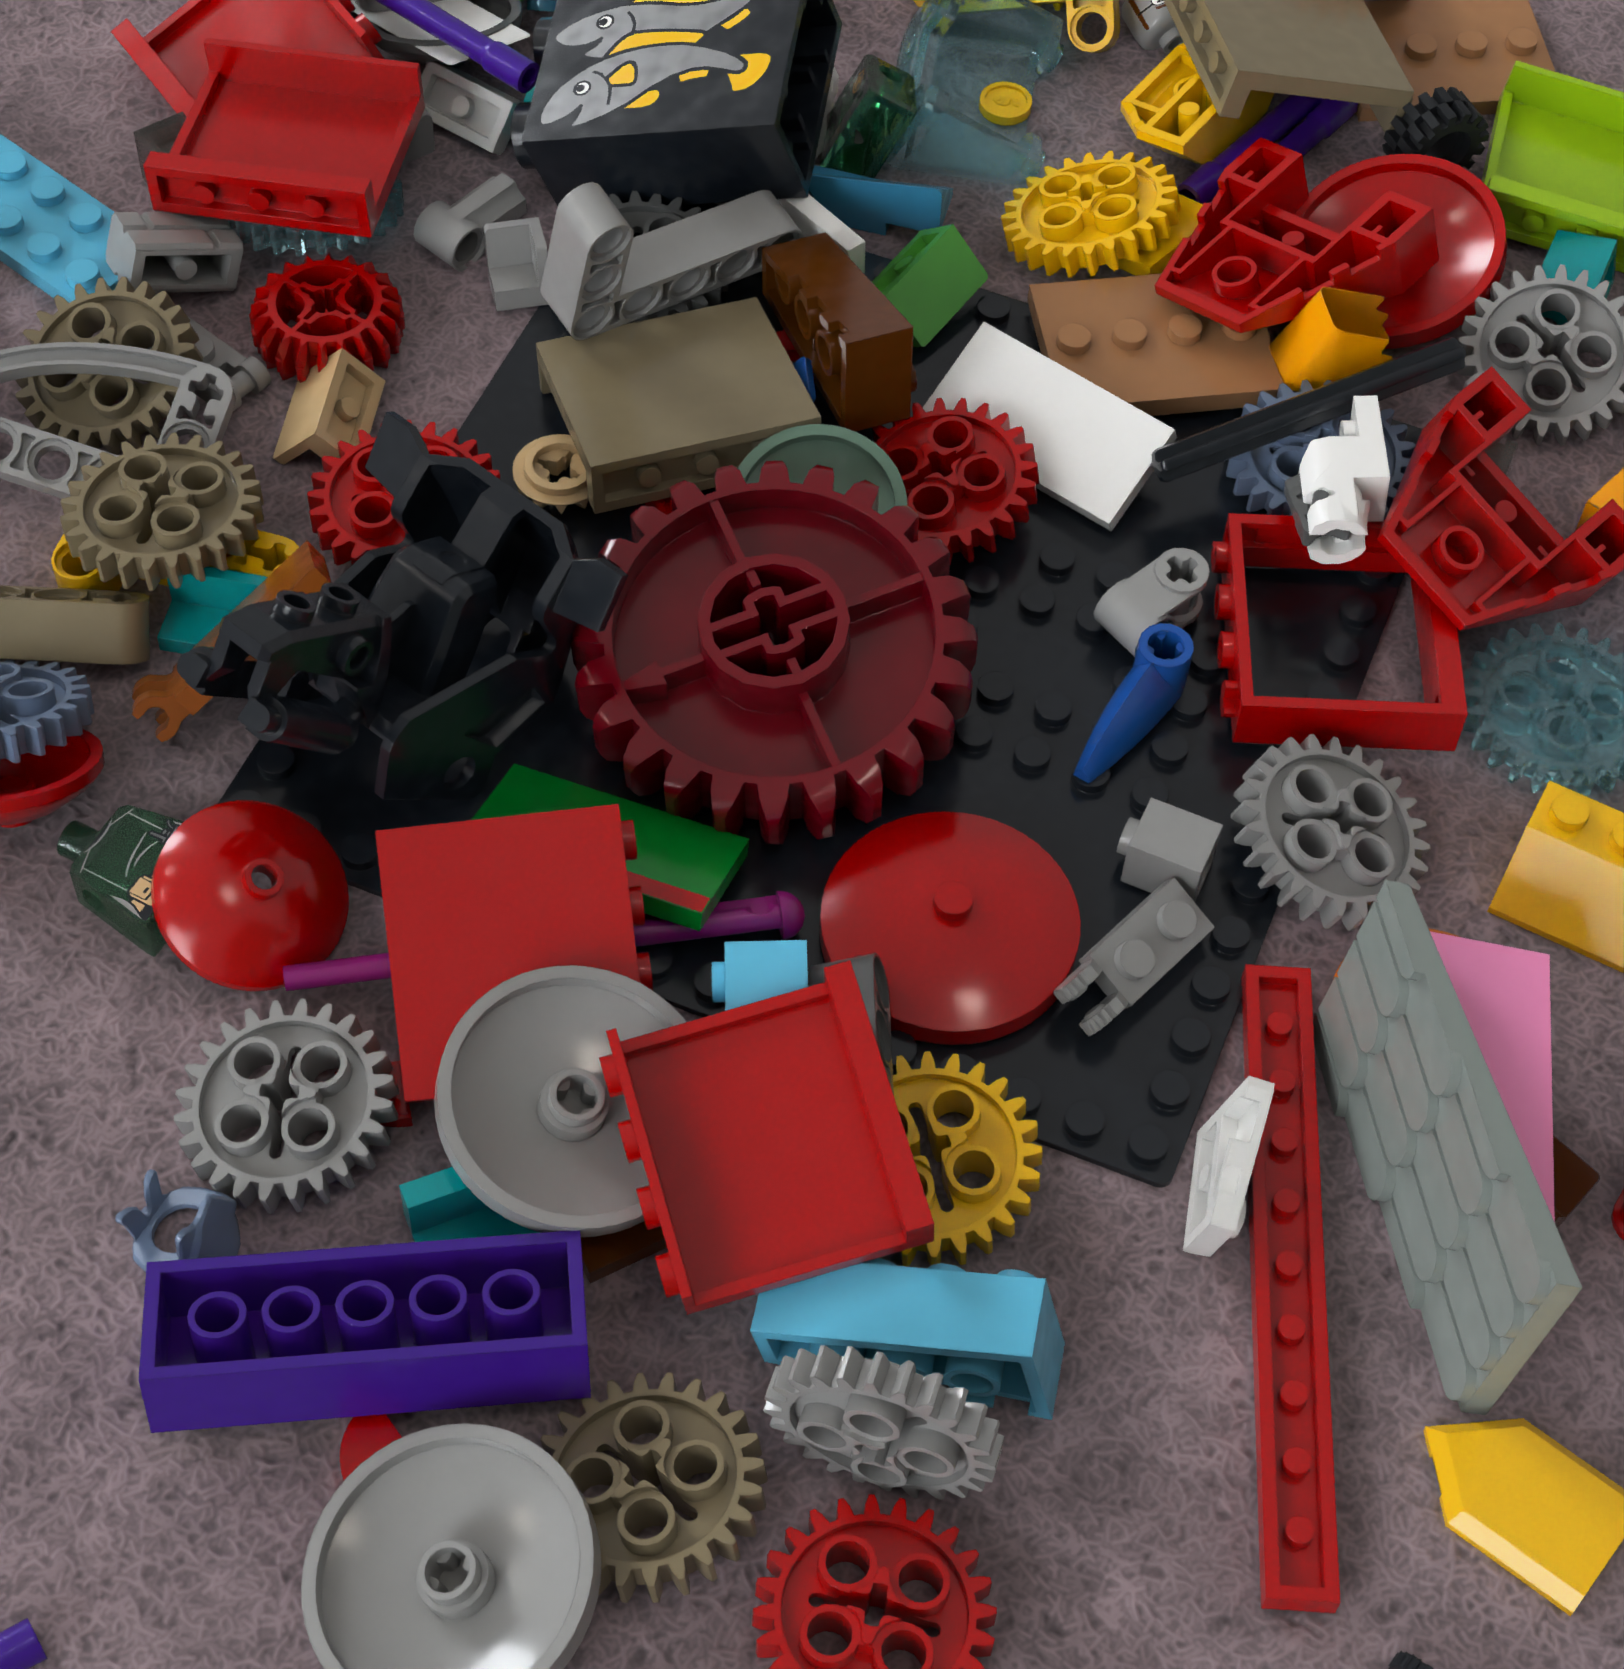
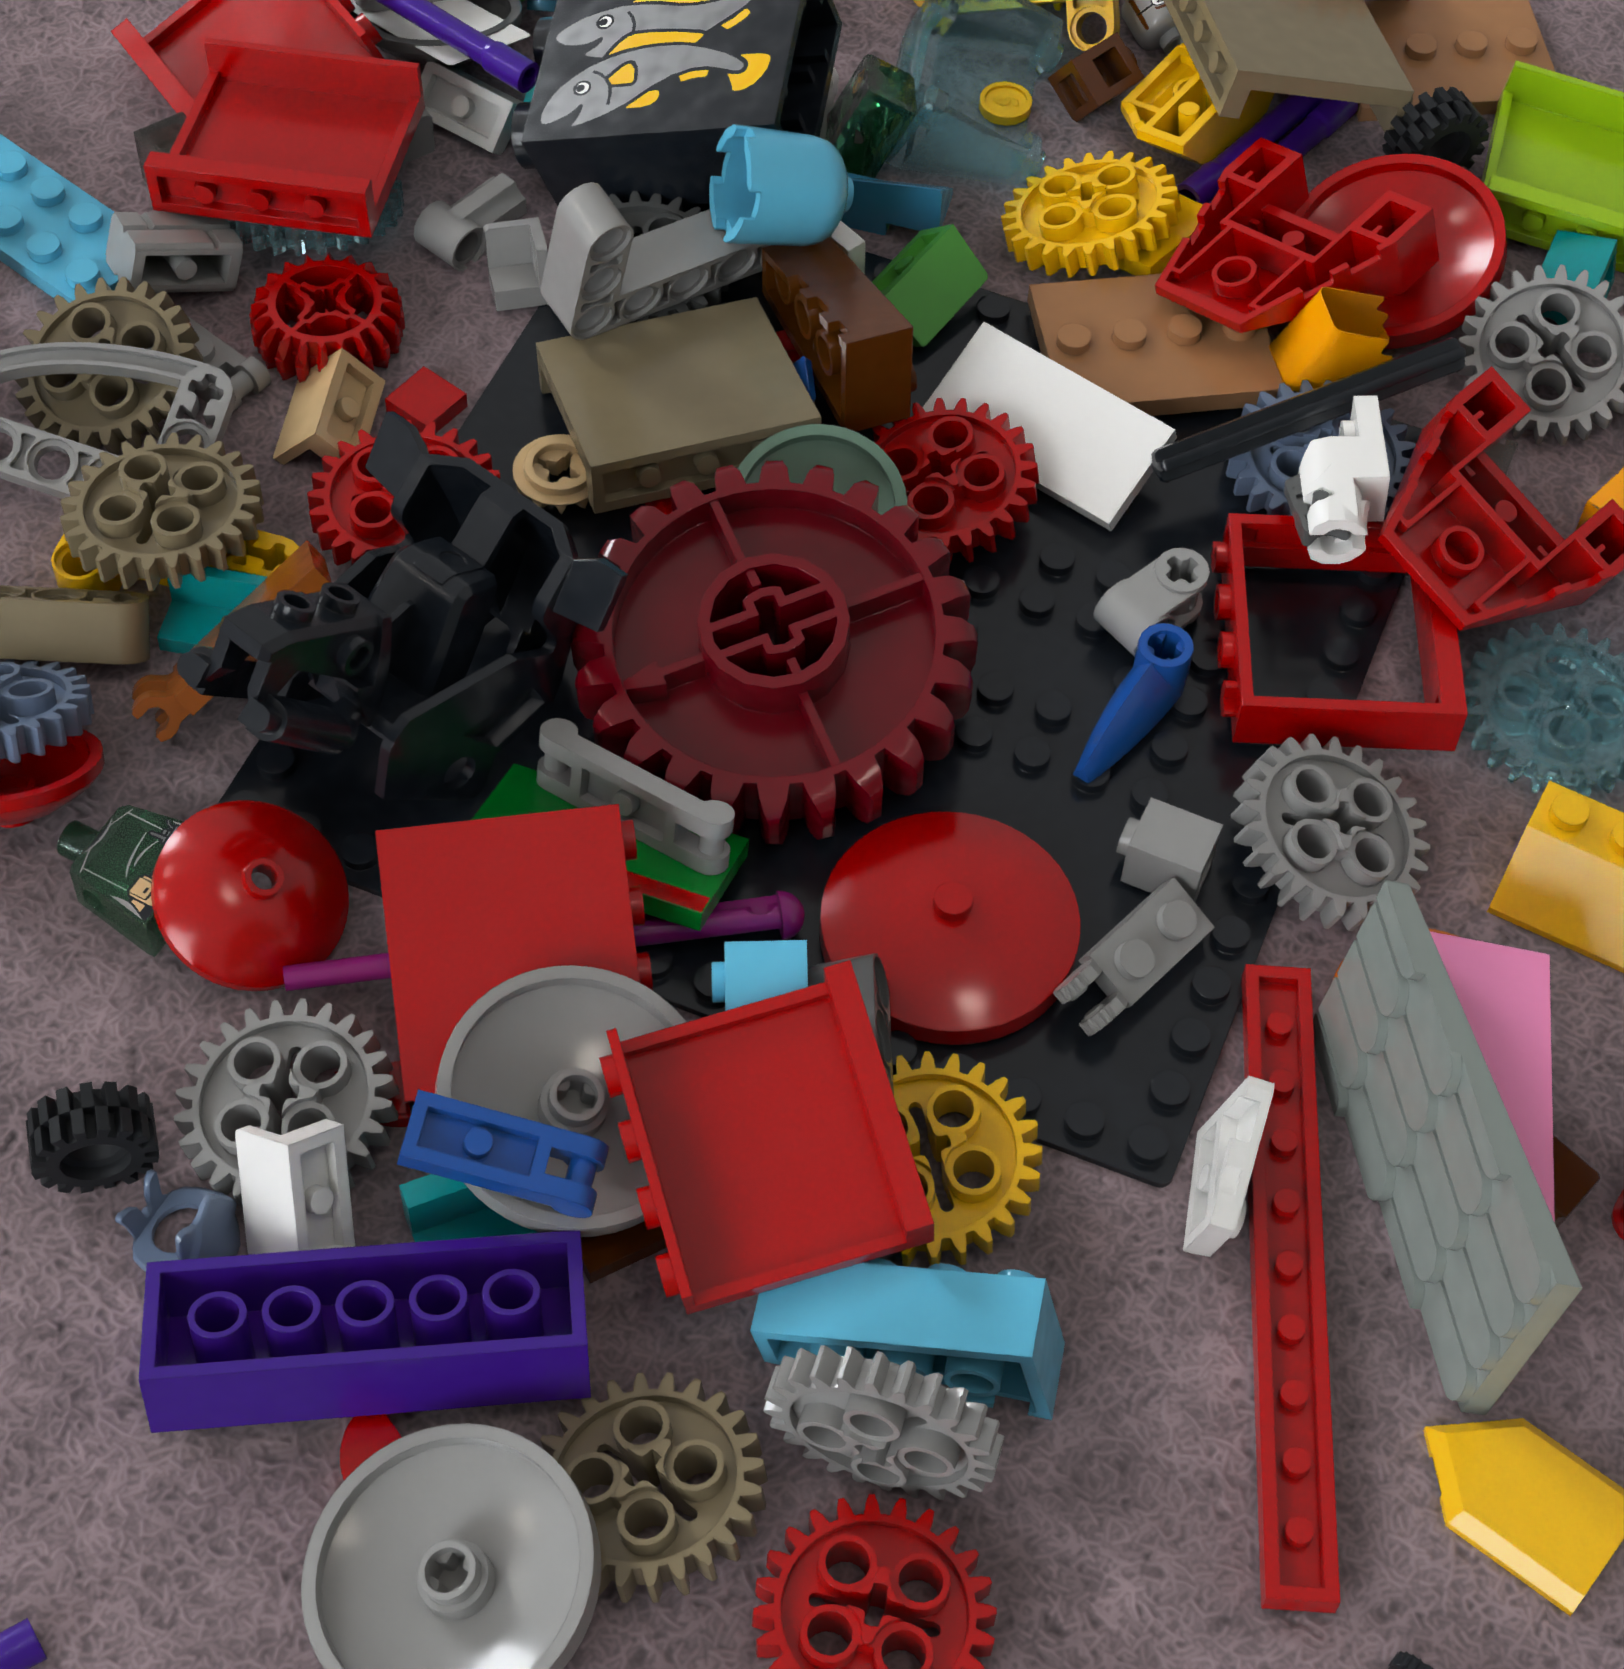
none -> black tyre [26,1081,159,1193]
none -> white panel [235,1119,355,1255]
none -> red tile [385,366,468,433]
none -> blue plate [397,1089,609,1218]
none -> light grey plate [536,718,735,875]
none -> medium azure cylinder [709,124,854,246]
none -> reddish brown brick [1047,32,1145,122]

